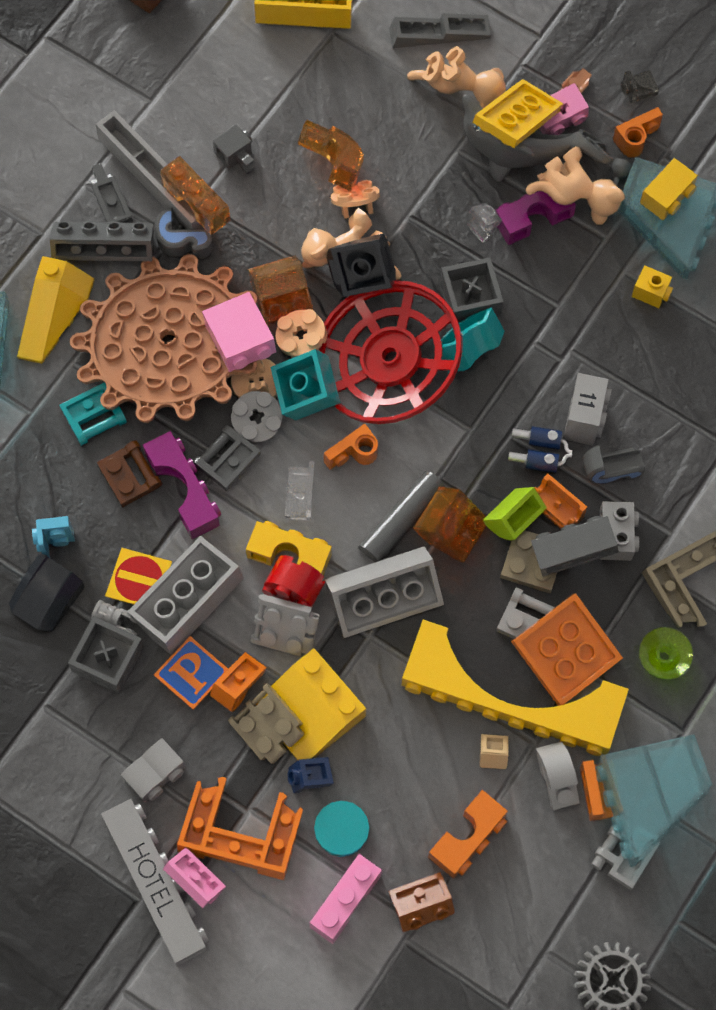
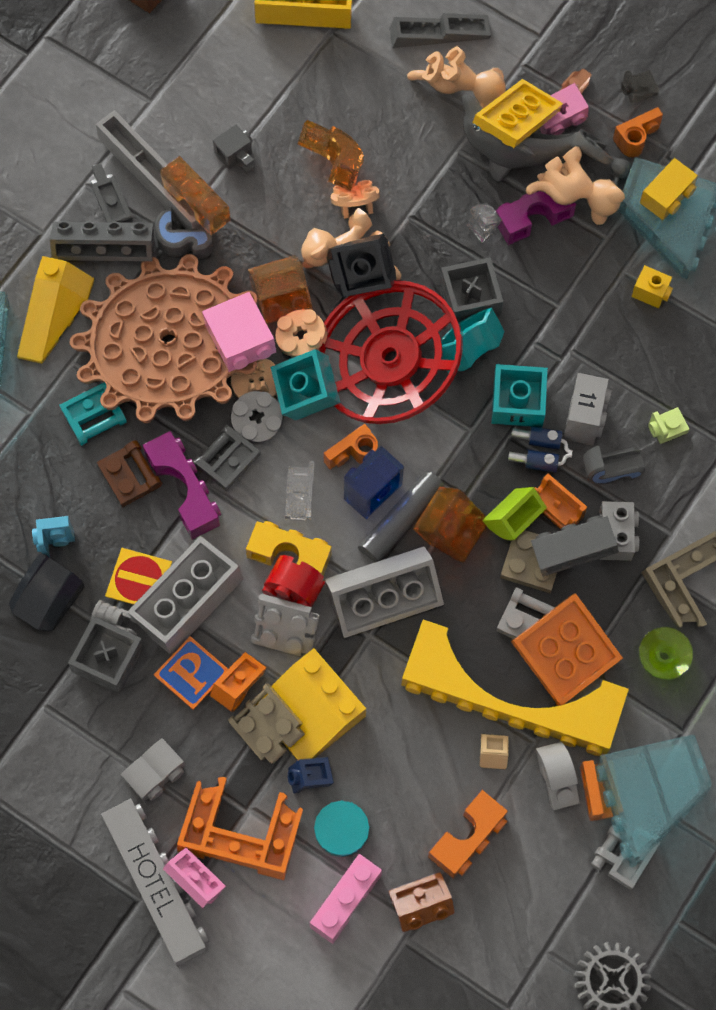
none -> clear blue brick [344,446,404,519]
none -> teal brick [491,364,548,427]
none -> yellowish green bracket [648,407,689,444]

